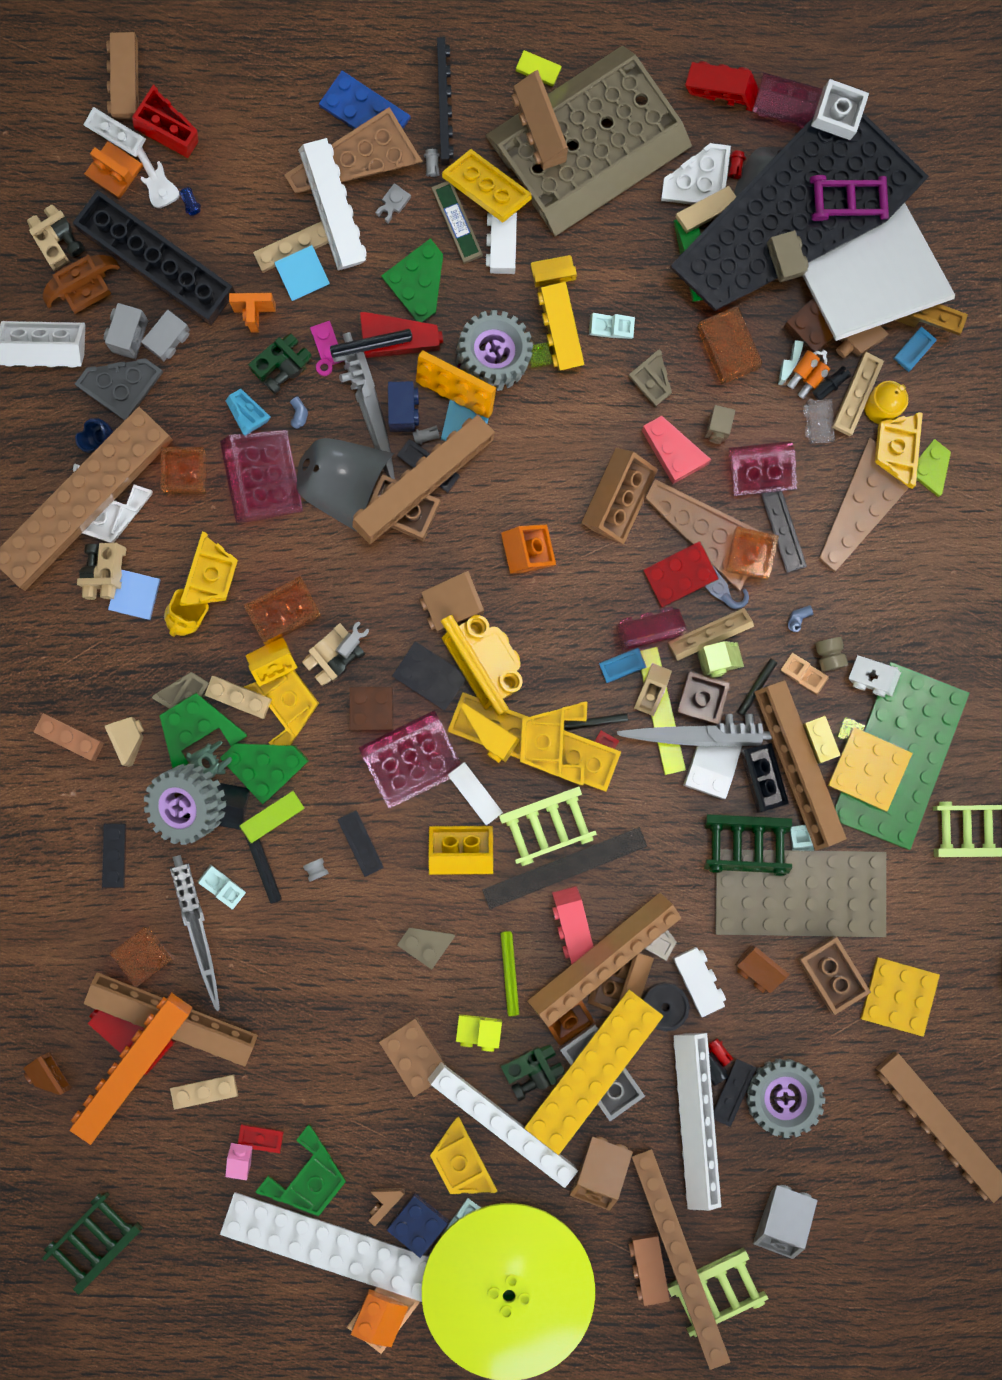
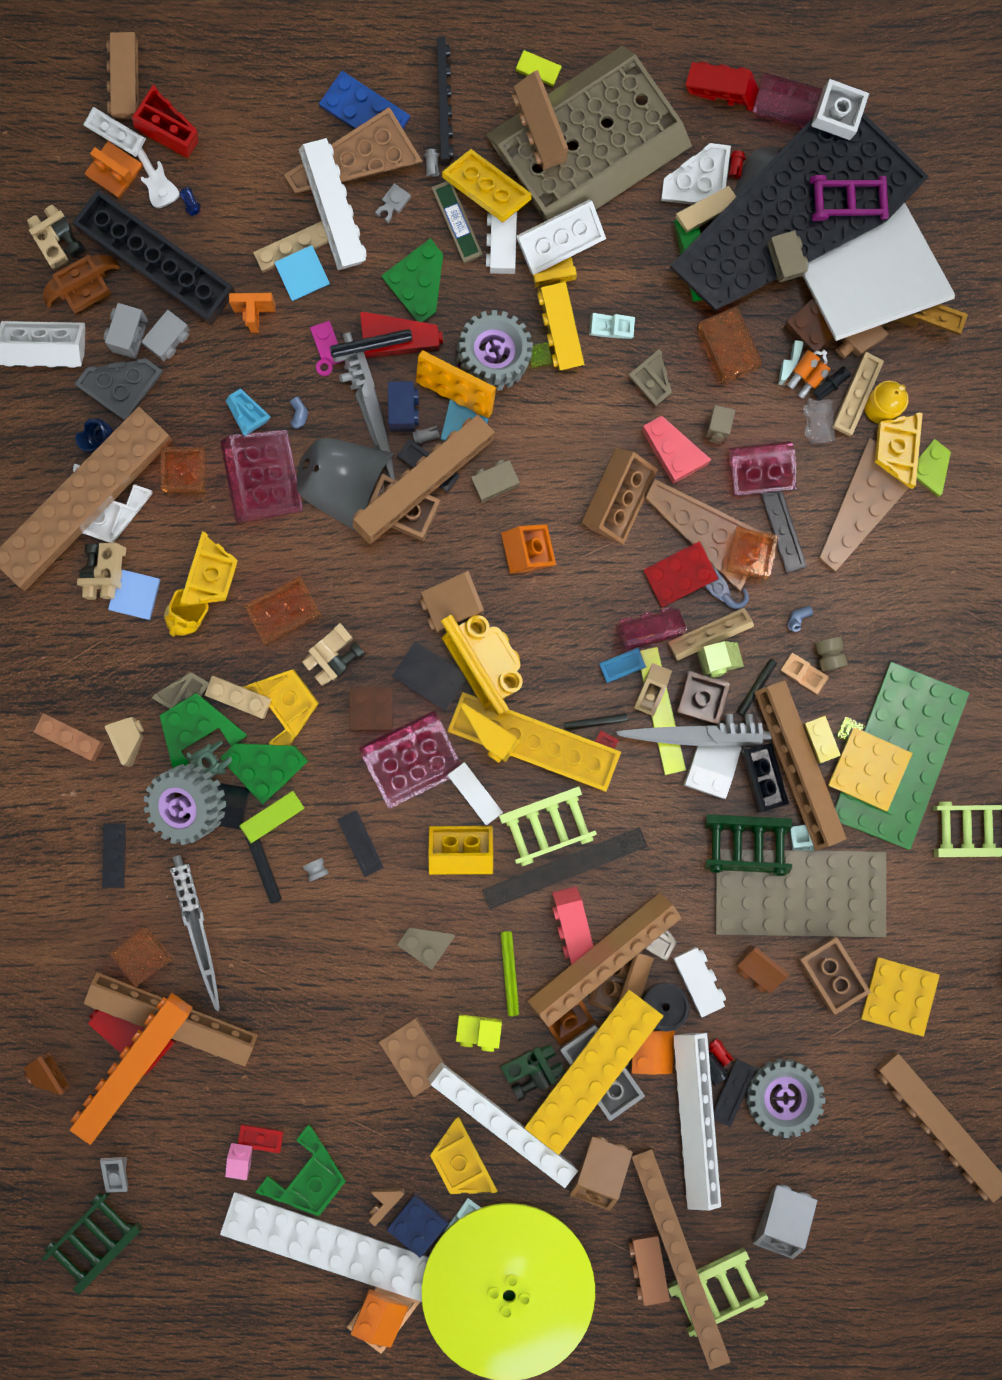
tan plate [170,1074,238,1110] -> none
light aqua slope [198,865,246,909] -> none
yellow bracket [246,637,297,687] -> none
dark green hips [248,333,312,395] -> none
light grey bar [335,622,369,659] -> none
yellow wing [520,702,587,785] -> none
white brick [849,655,901,697] -> none
dark azure tile [893,326,937,372] -> none
none -> light grey slope [100,1157,128,1193]
none -> dark tan brick [471,460,520,503]
none -> white plate [516,200,606,275]
none -> orange slope [630,1029,675,1075]

